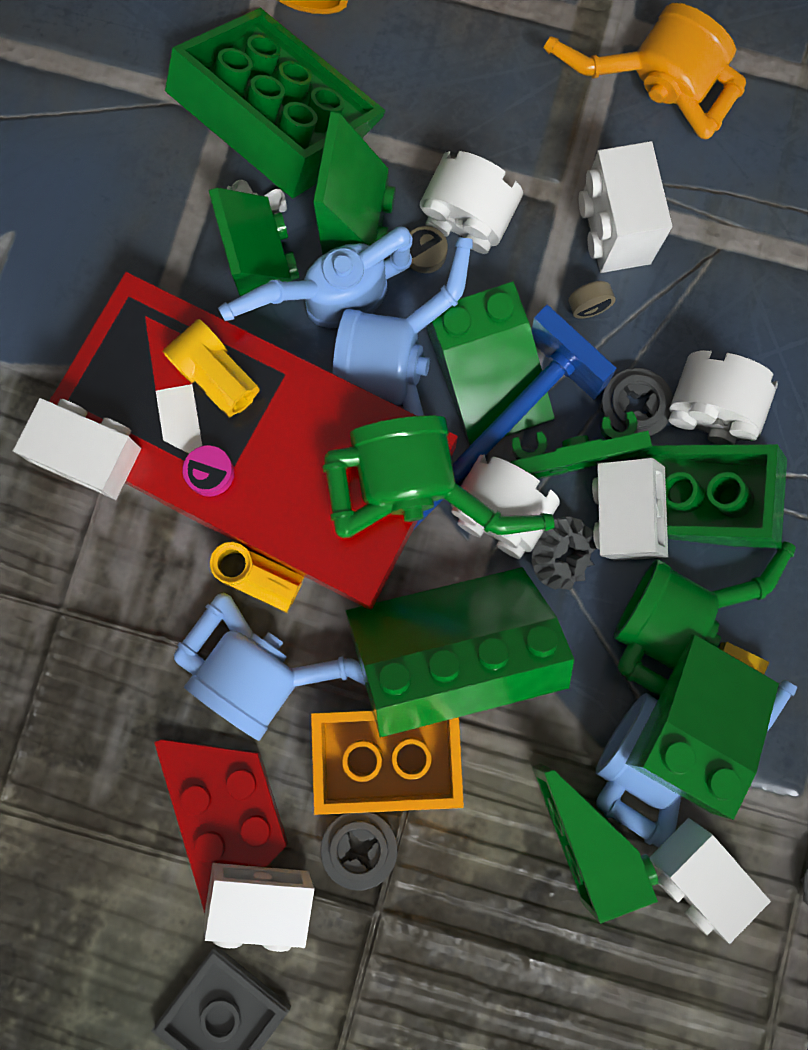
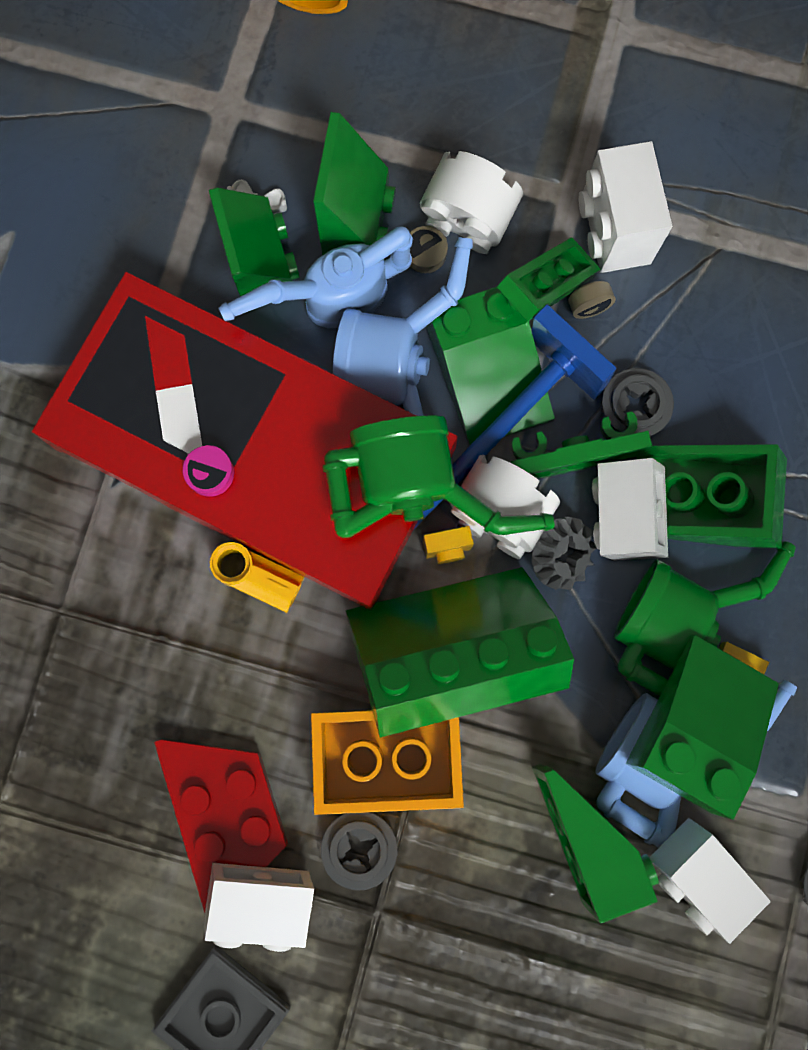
white brick [13,398,142,500] -> none
yellow piece [162,319,260,418] -> none
green slope [165,7,386,199] -> none
light blue piece [174,593,365,741] -> none
light orange piece [543,3,746,139] -> none
white brick [669,350,778,445] -> none
none -> yellow plate [423,526,474,564]
none -> green plate [497,237,601,322]

